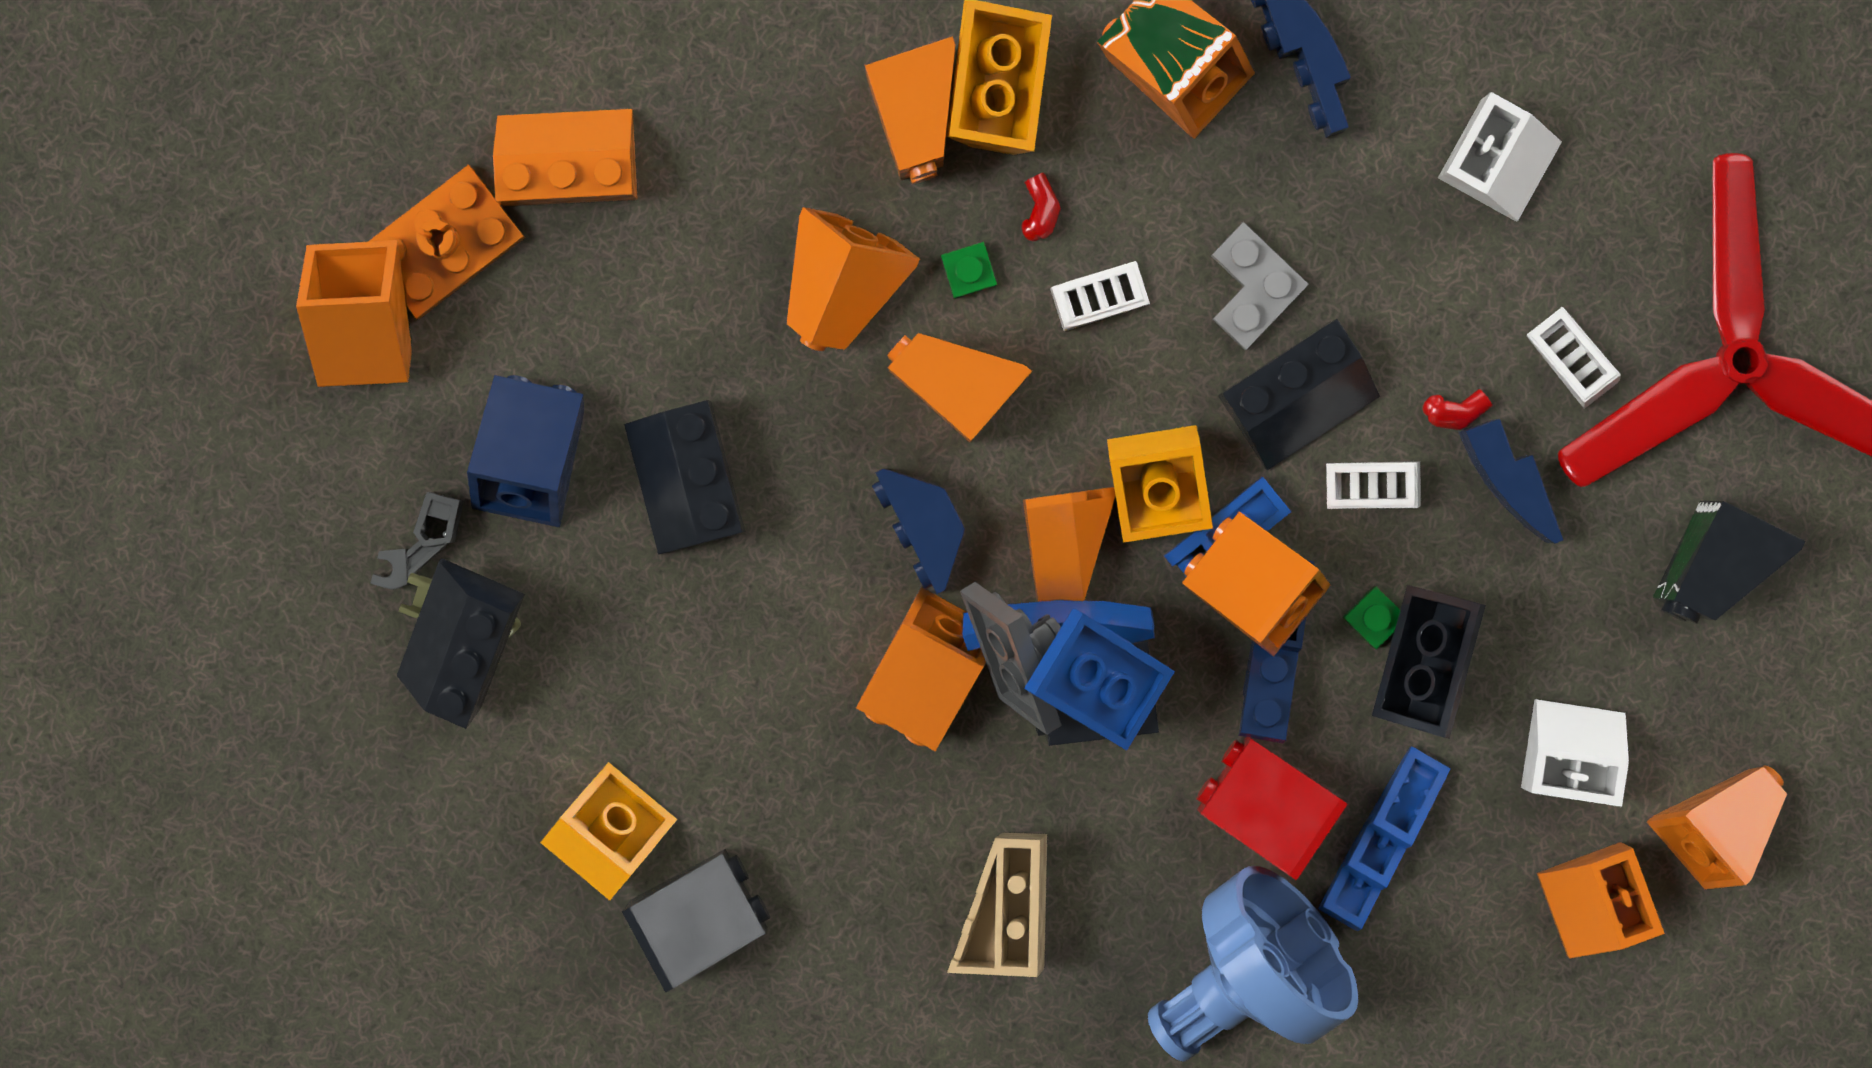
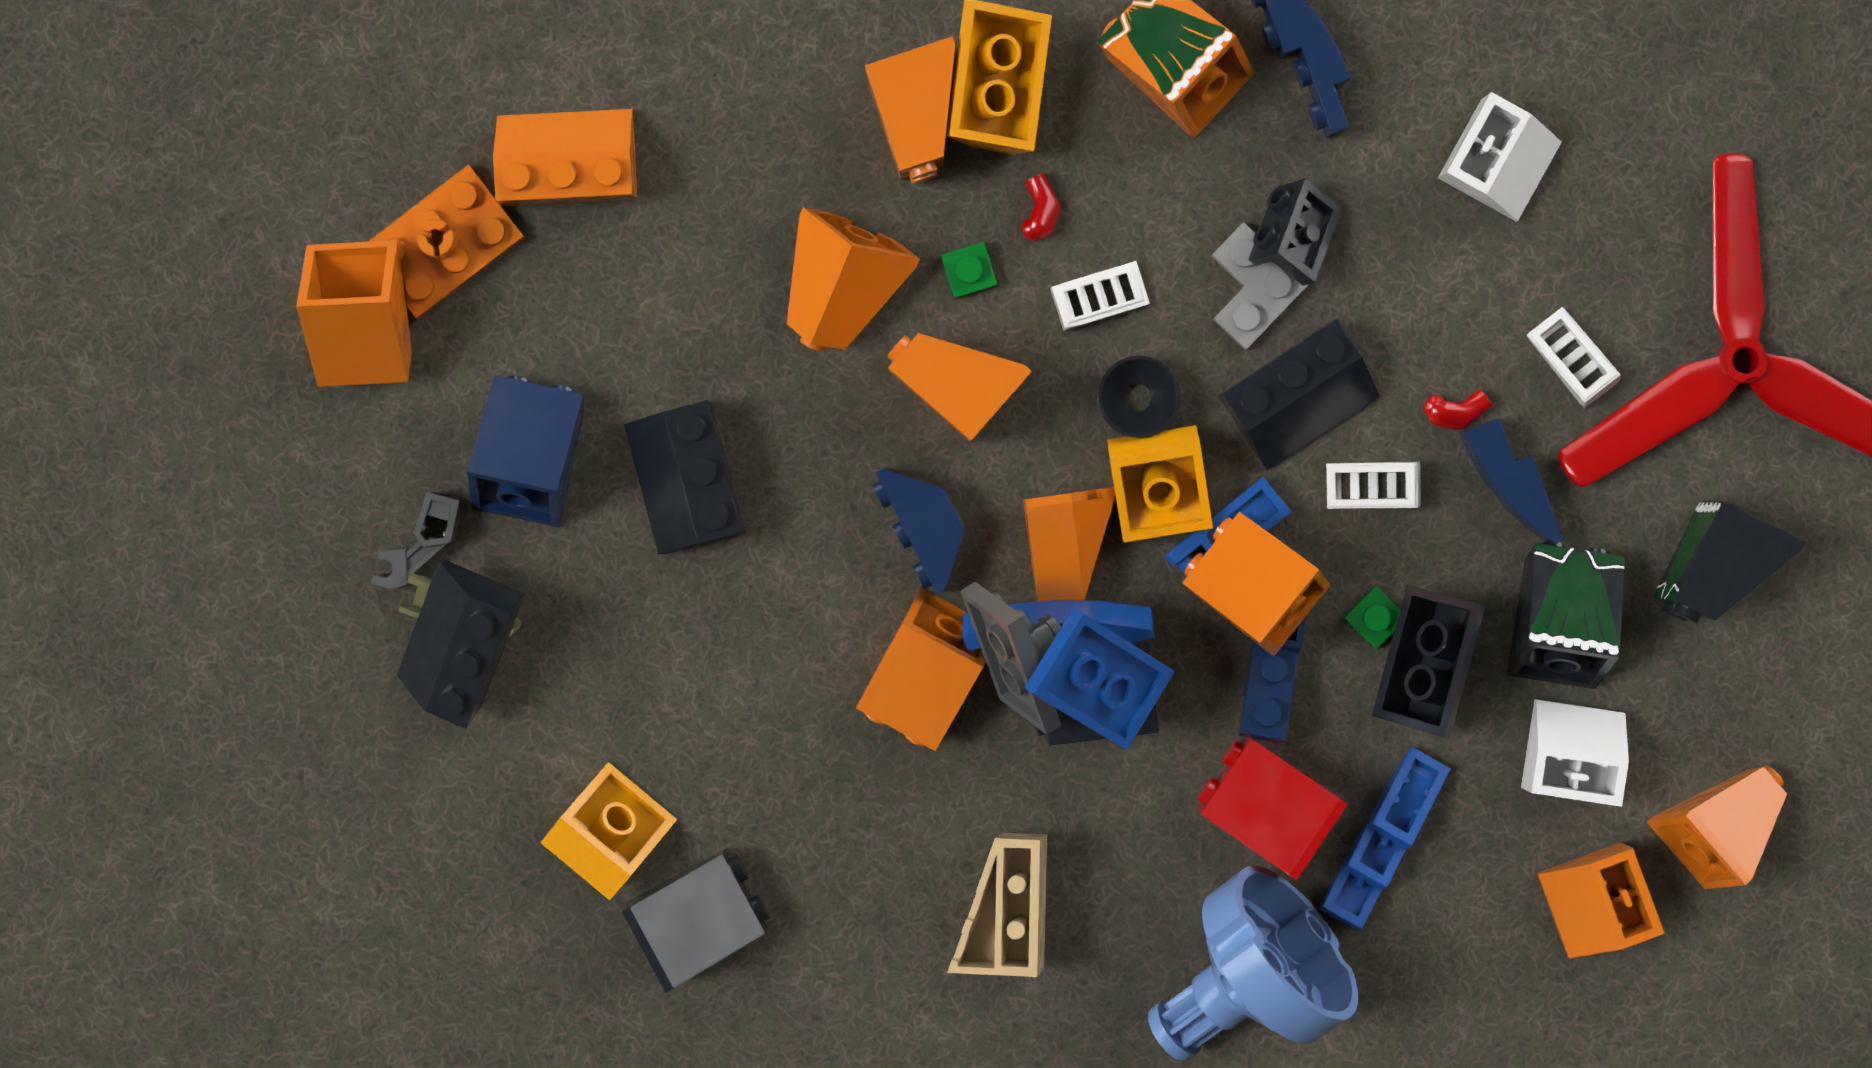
none -> black piece [1097,355,1181,438]
none -> black bracket [1248,178,1342,286]
none -> slope [1507,541,1625,689]

